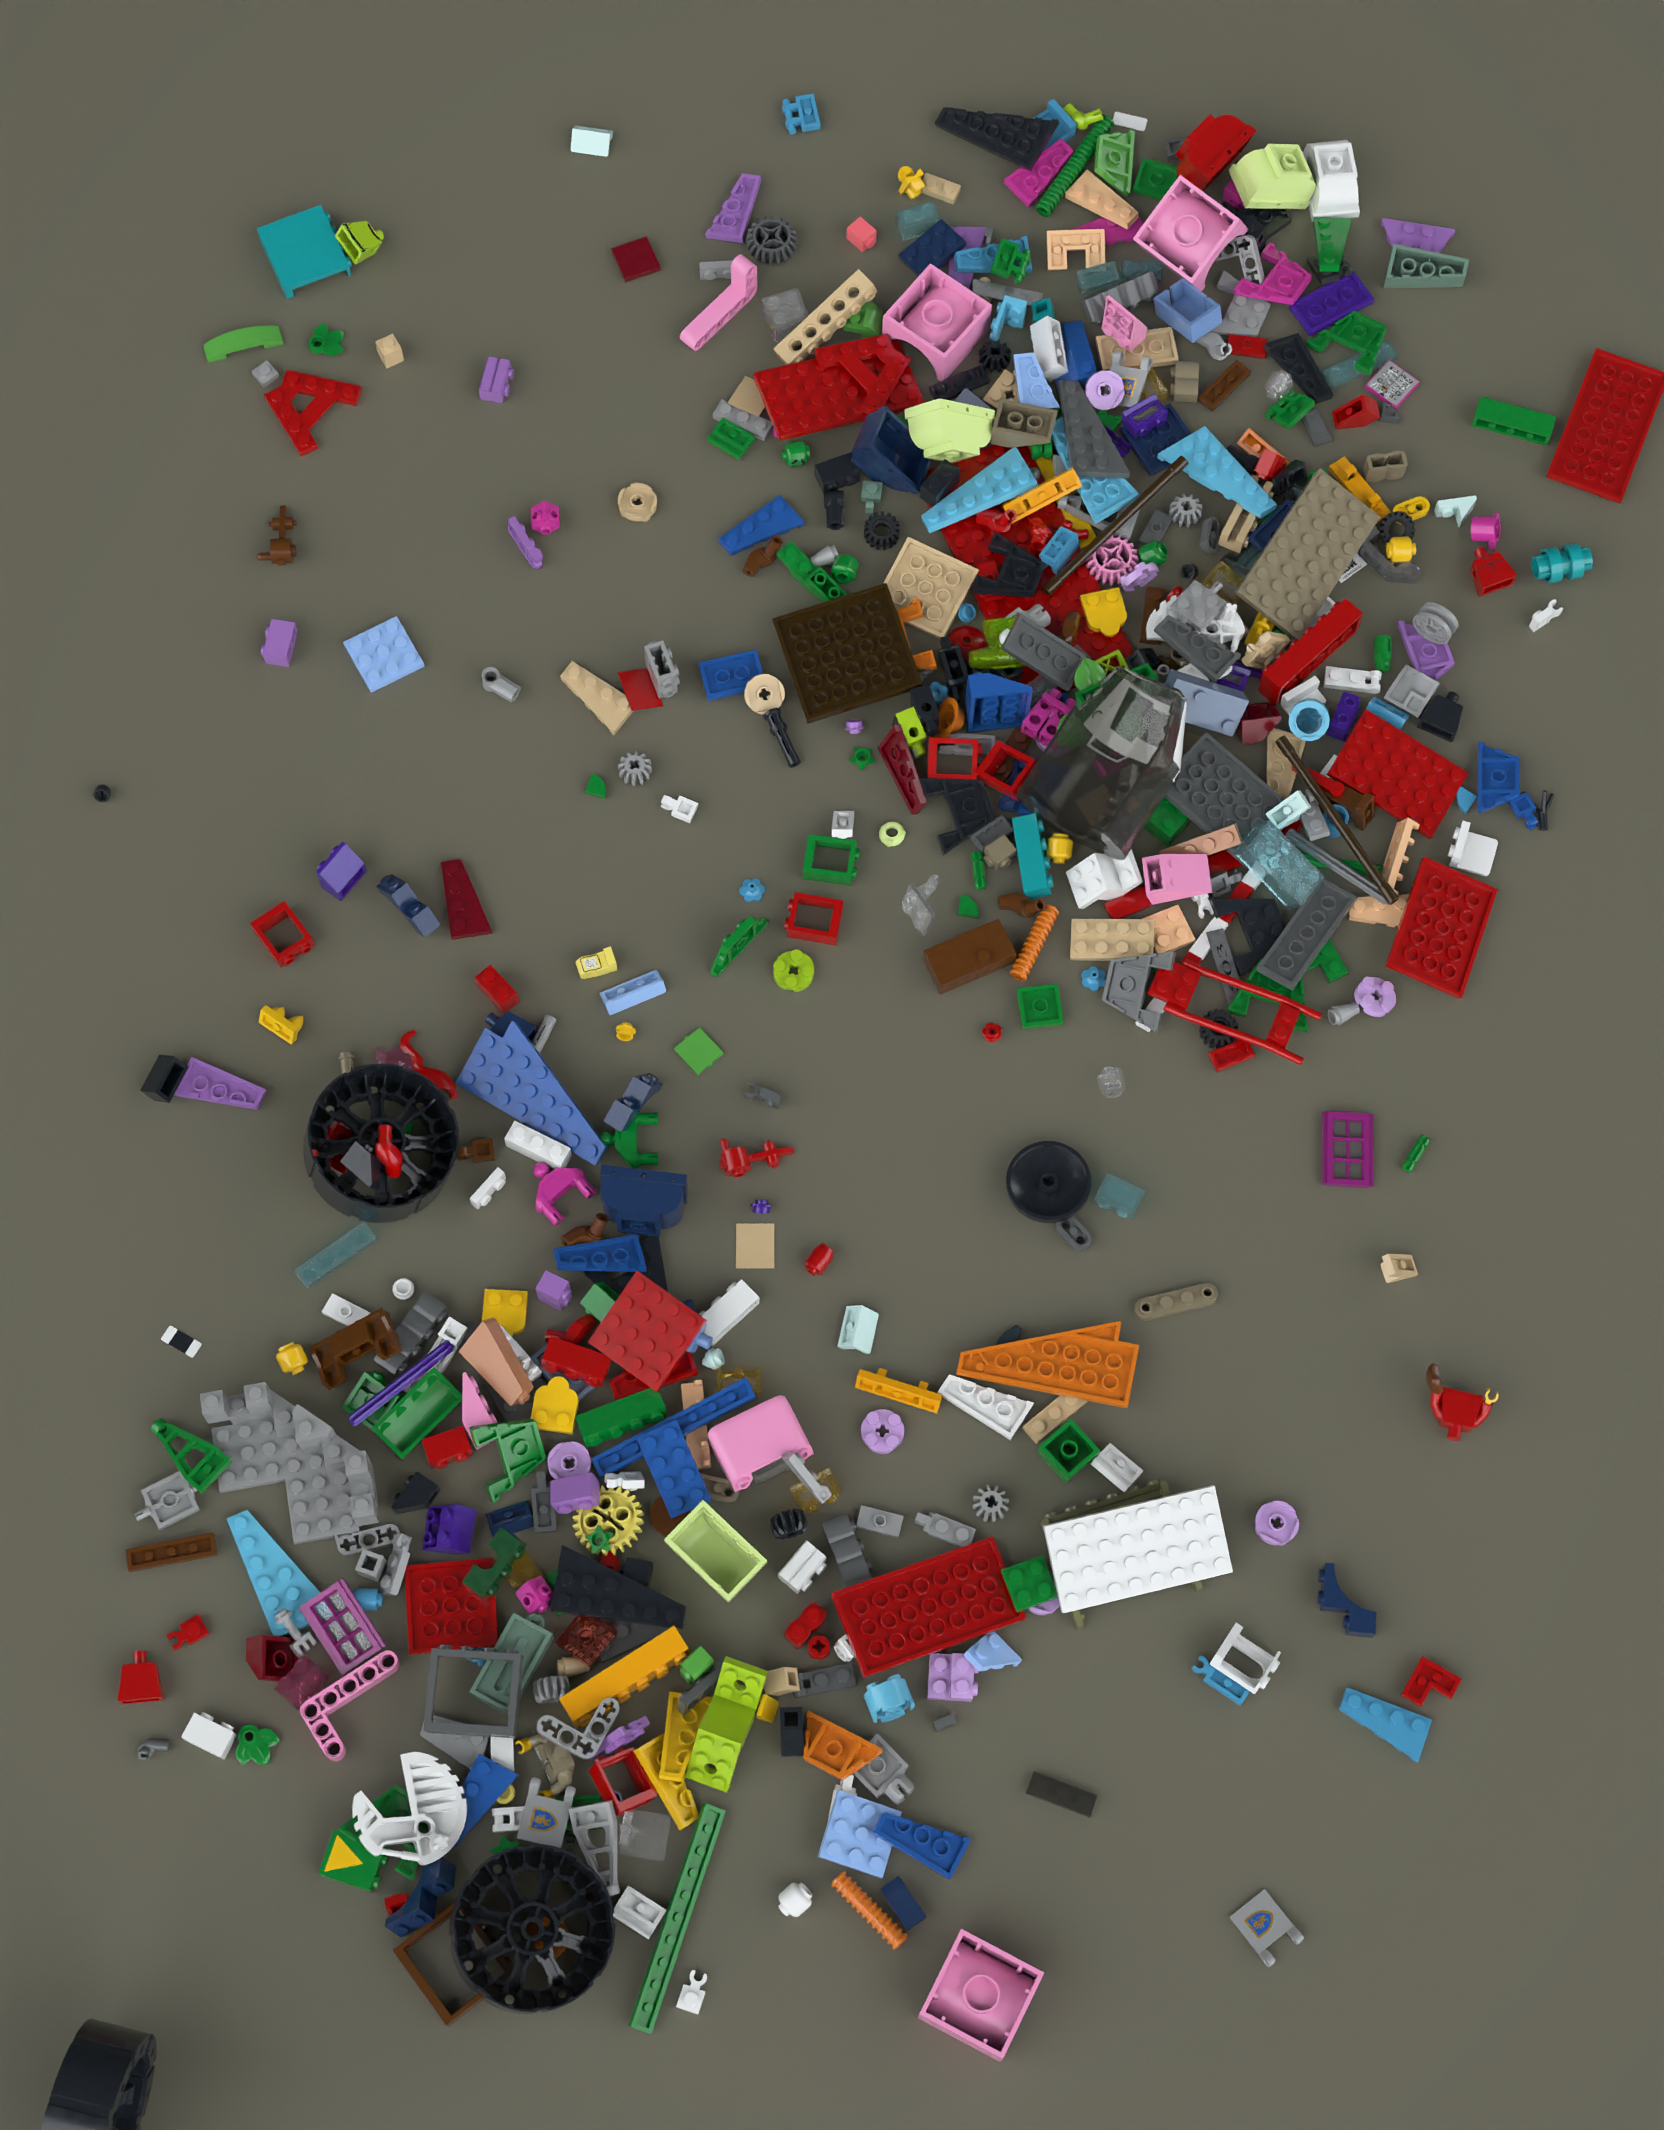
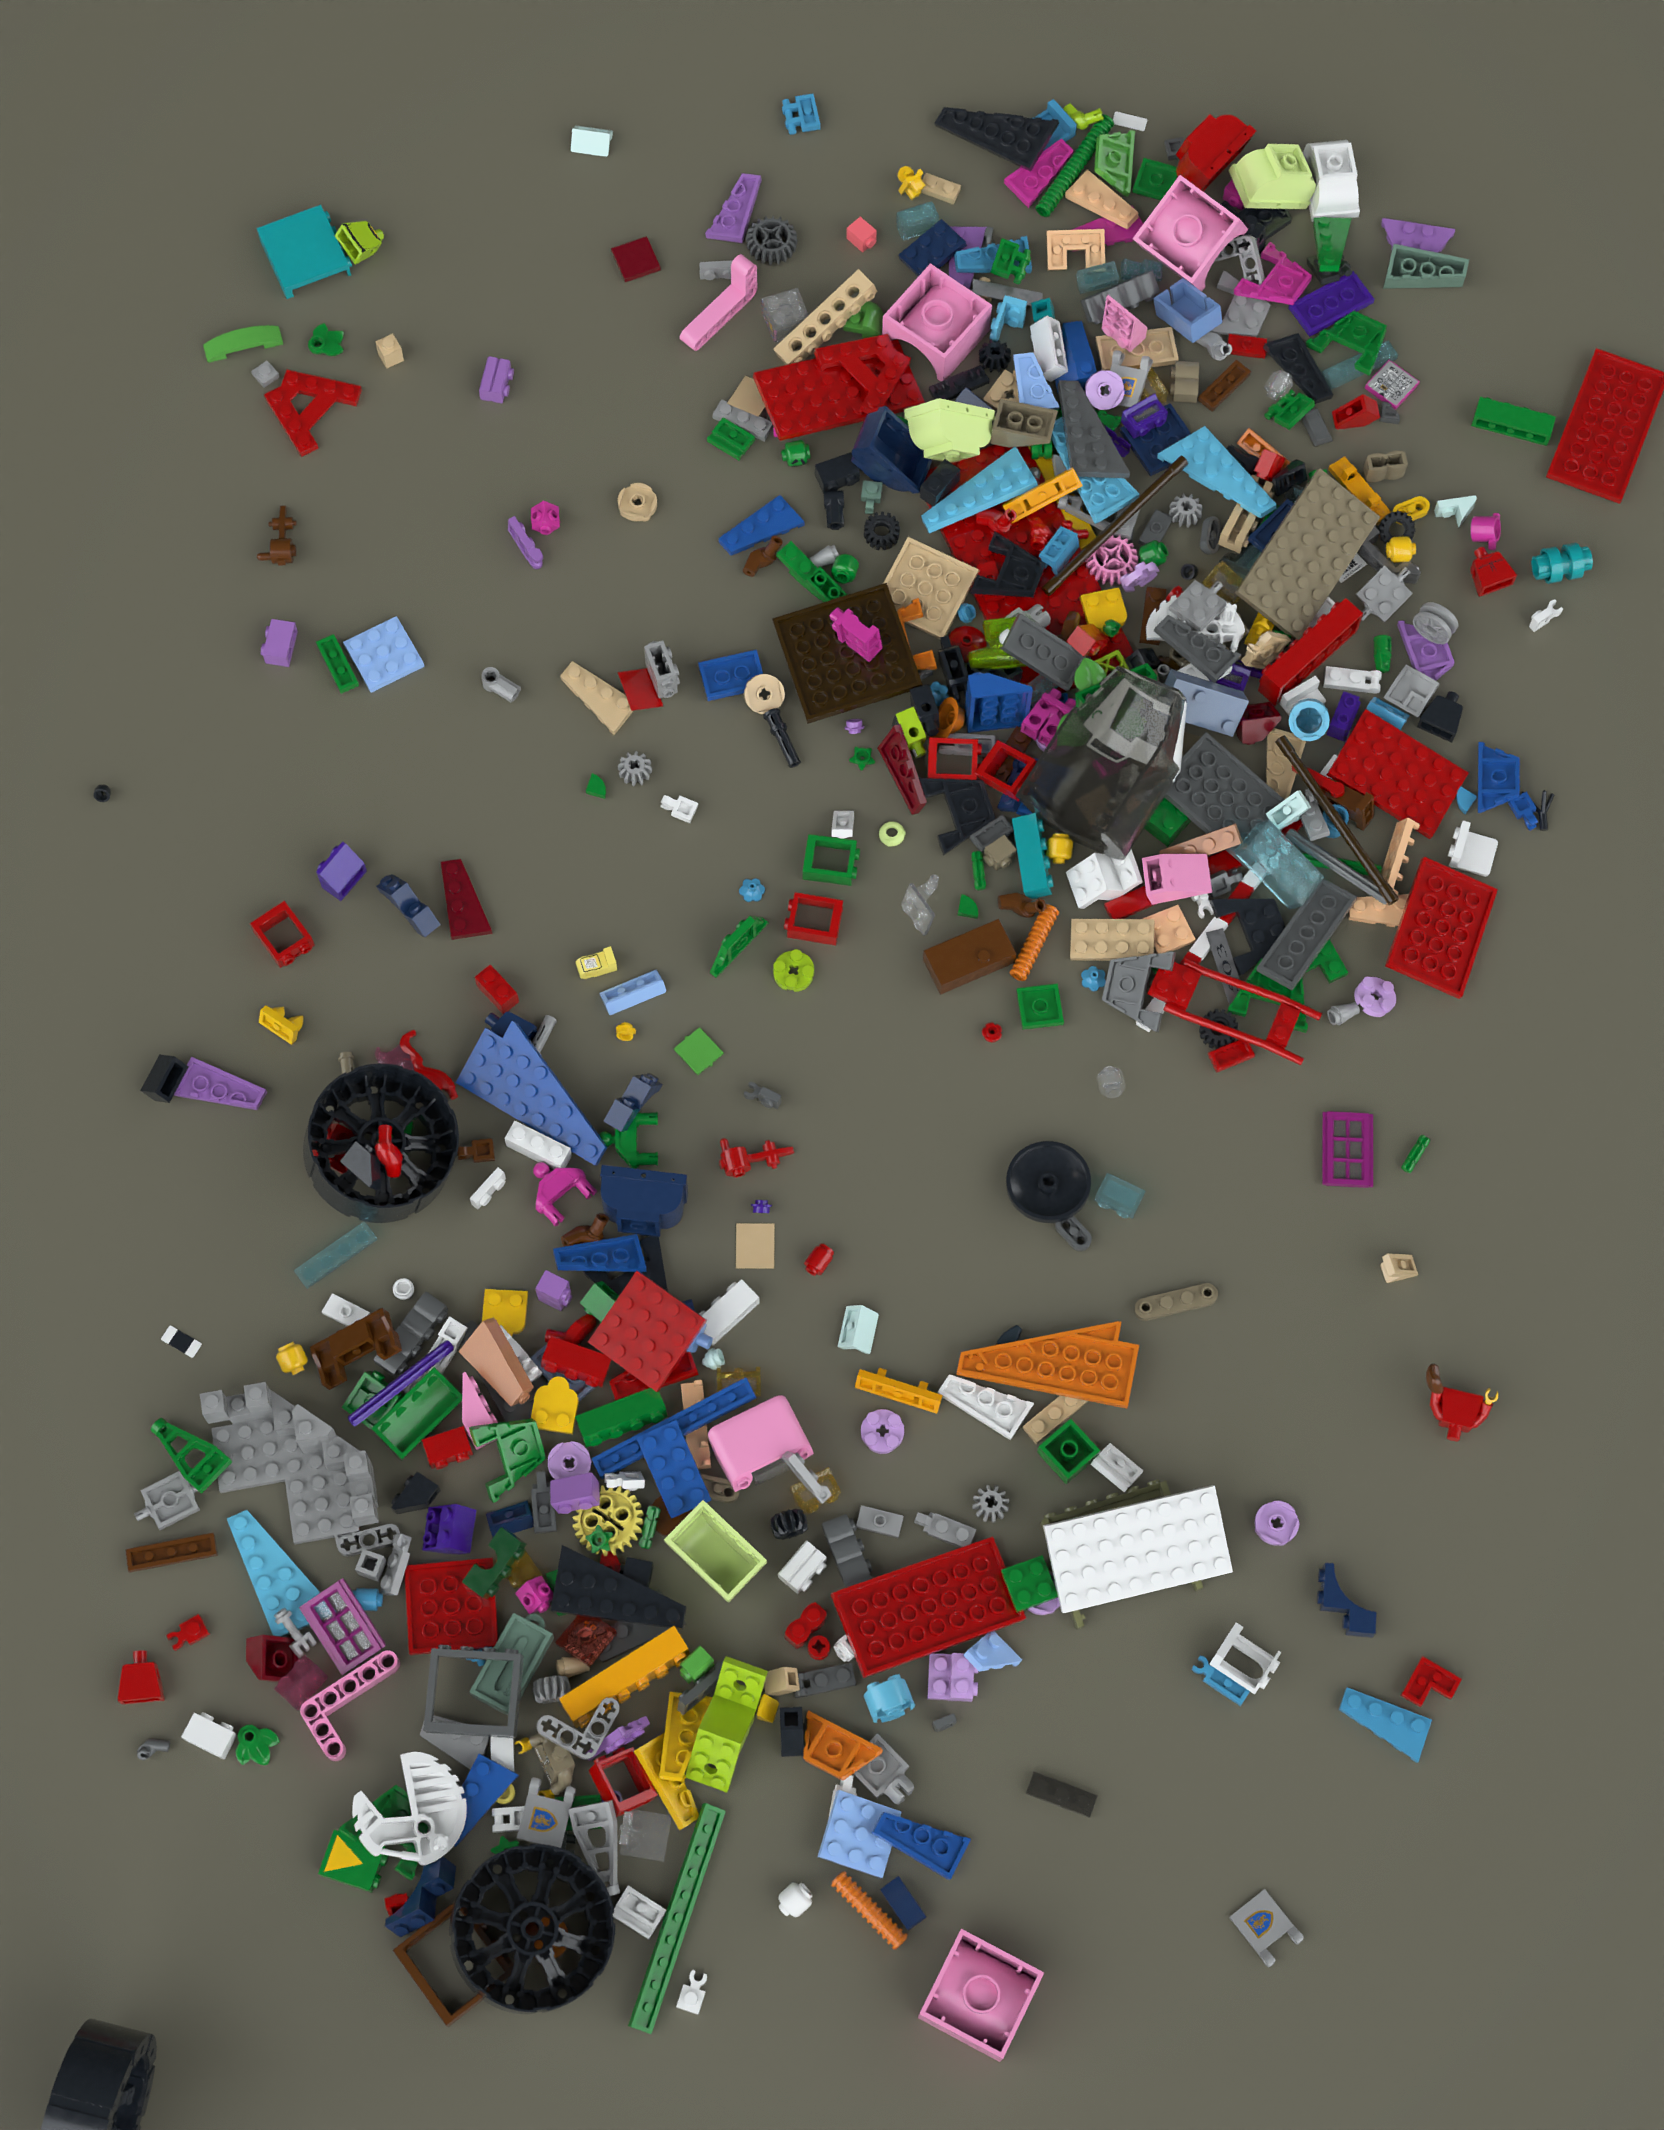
none -> green plate [316,634,359,694]
none -> green axle [638,1506,661,1549]
none -> dark pink hips [830,607,882,662]
none -> red brick [1066,624,1110,657]
none -> green hinge [1103,619,1121,637]
none -> light grey plate [1355,565,1413,623]

